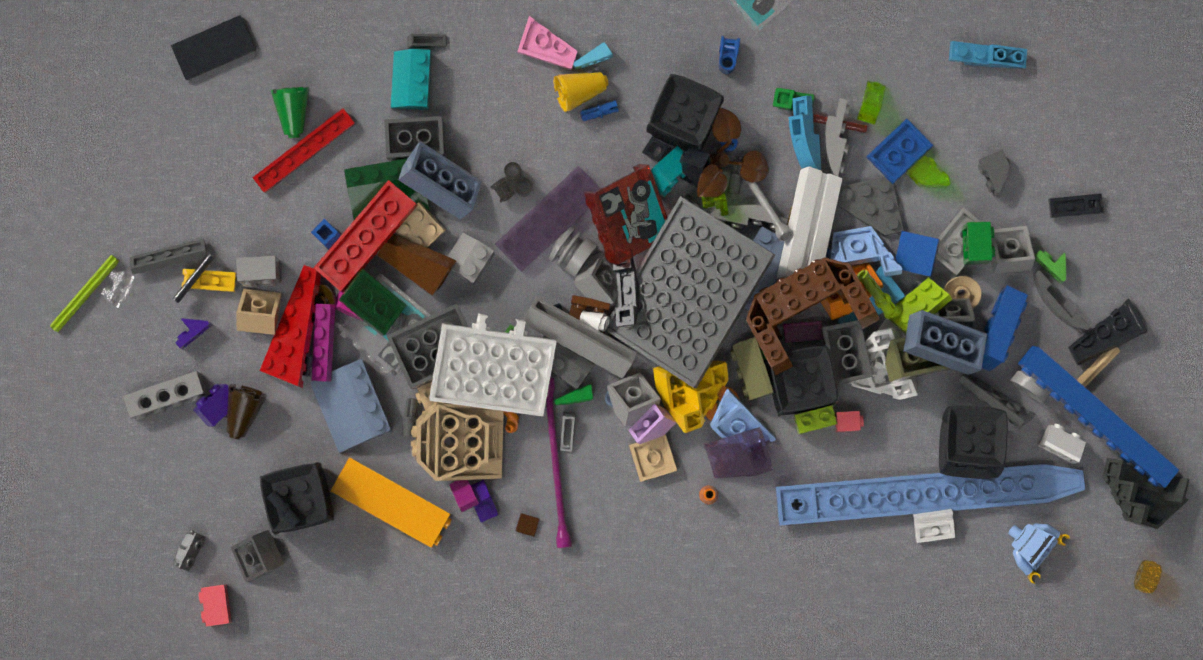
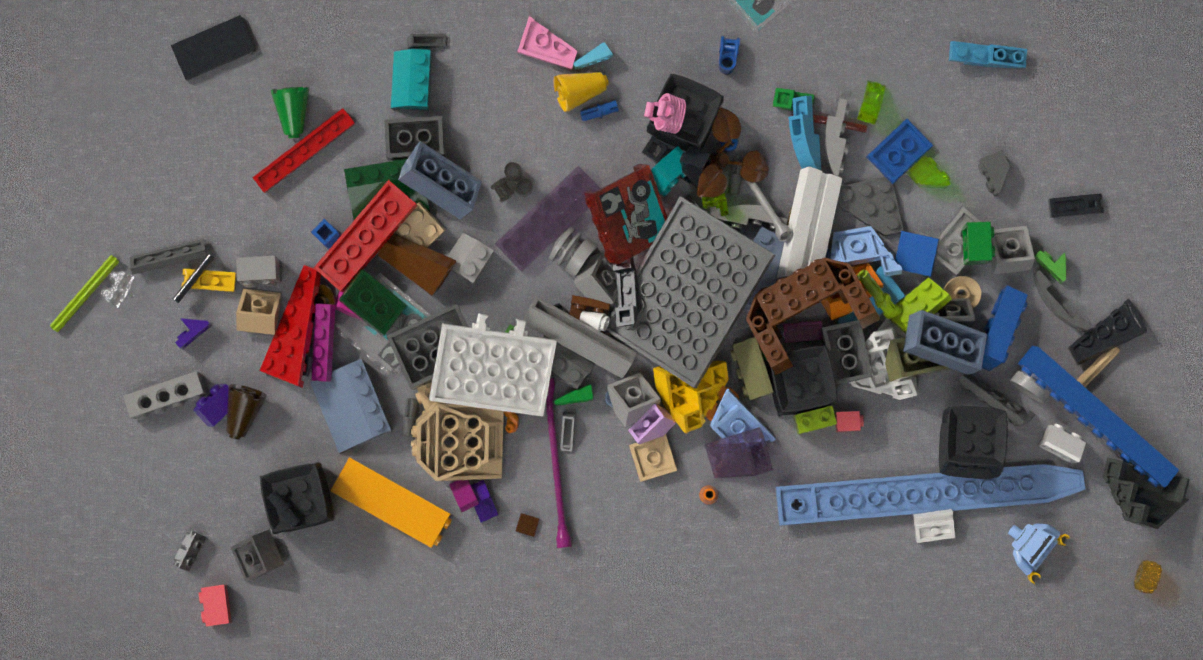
none -> bright pink piece [644,93,686,134]

